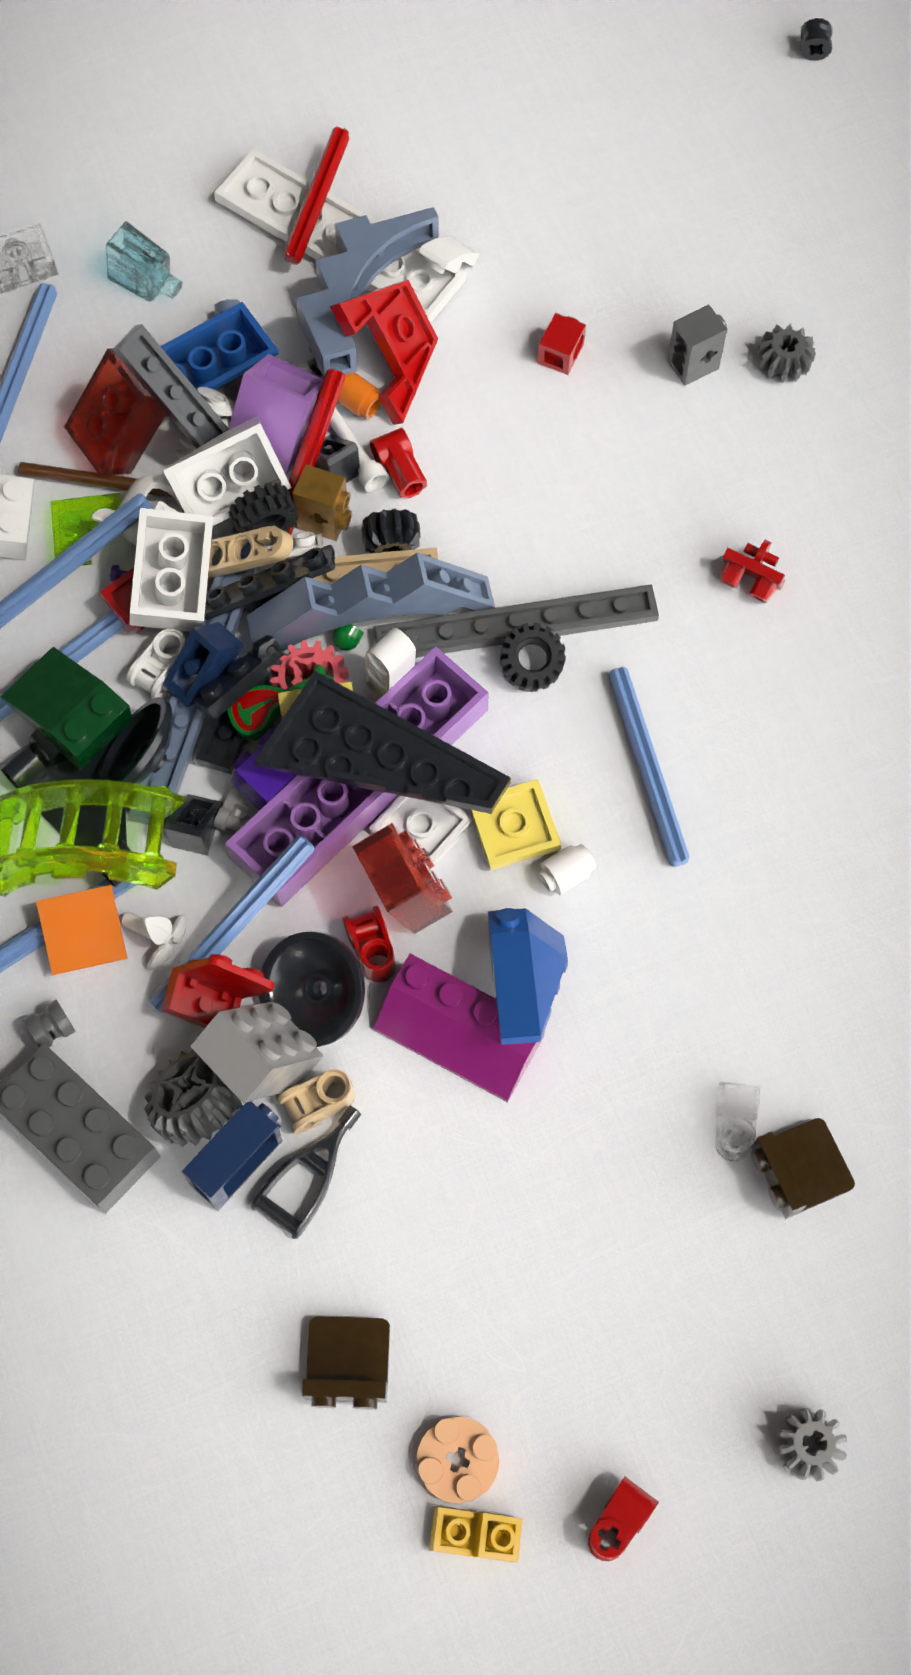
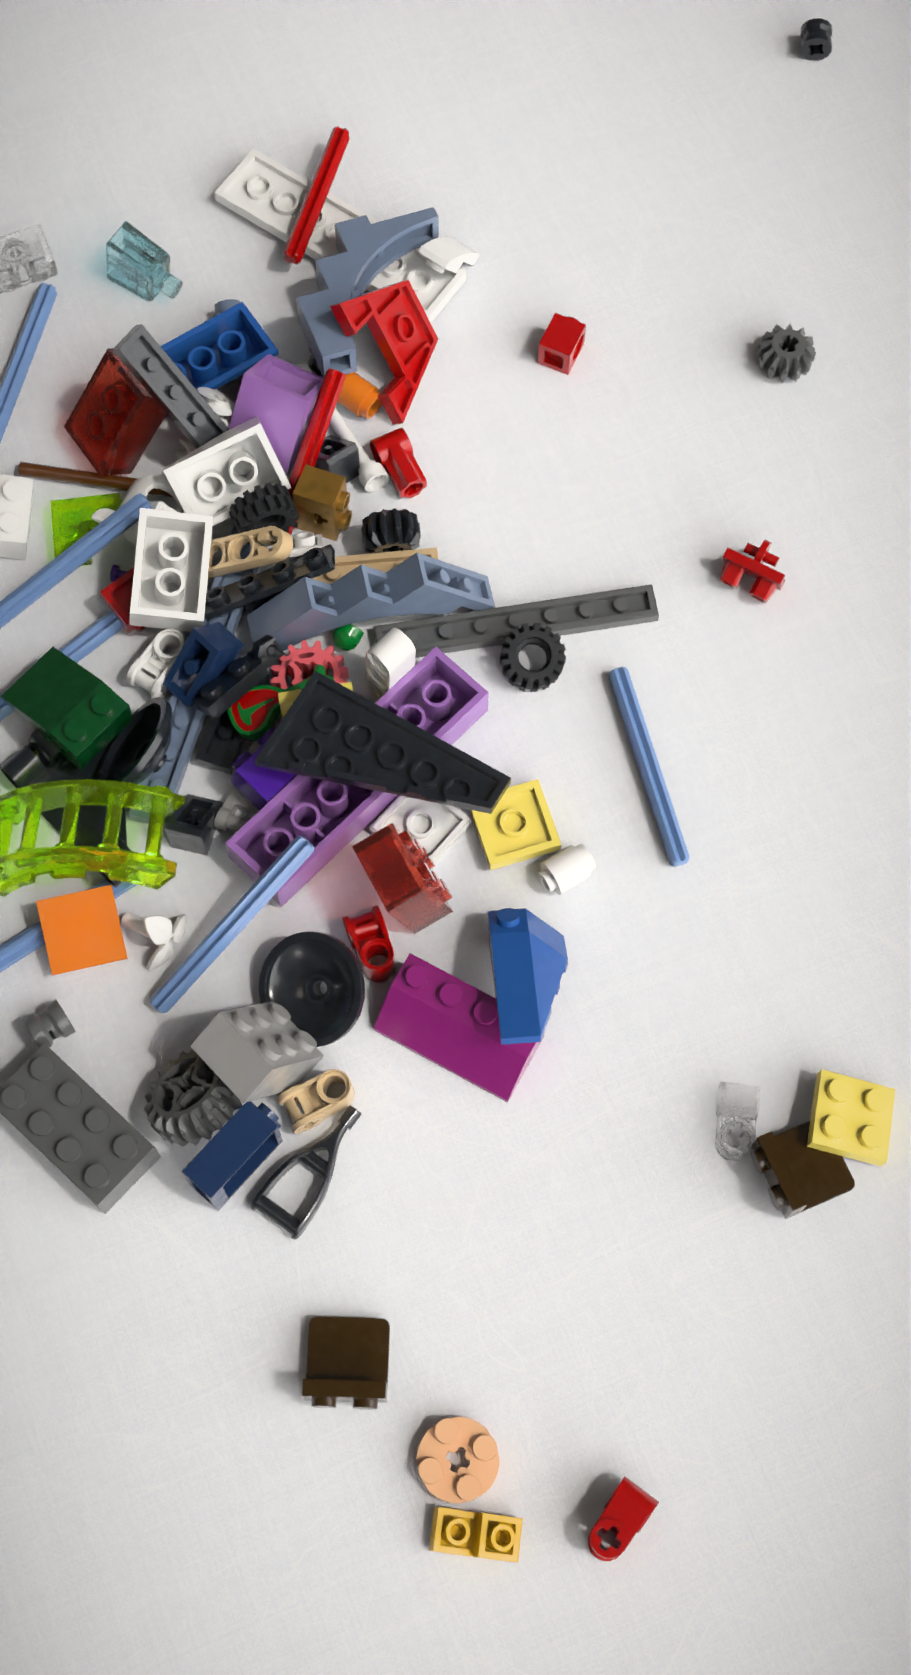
red bracket [161,954,275,1028] -> none
dark grey brick [667,304,728,386] -> none
light grey gear [776,1408,847,1482] -> none
none -> light yellow plate [807,1069,895,1166]

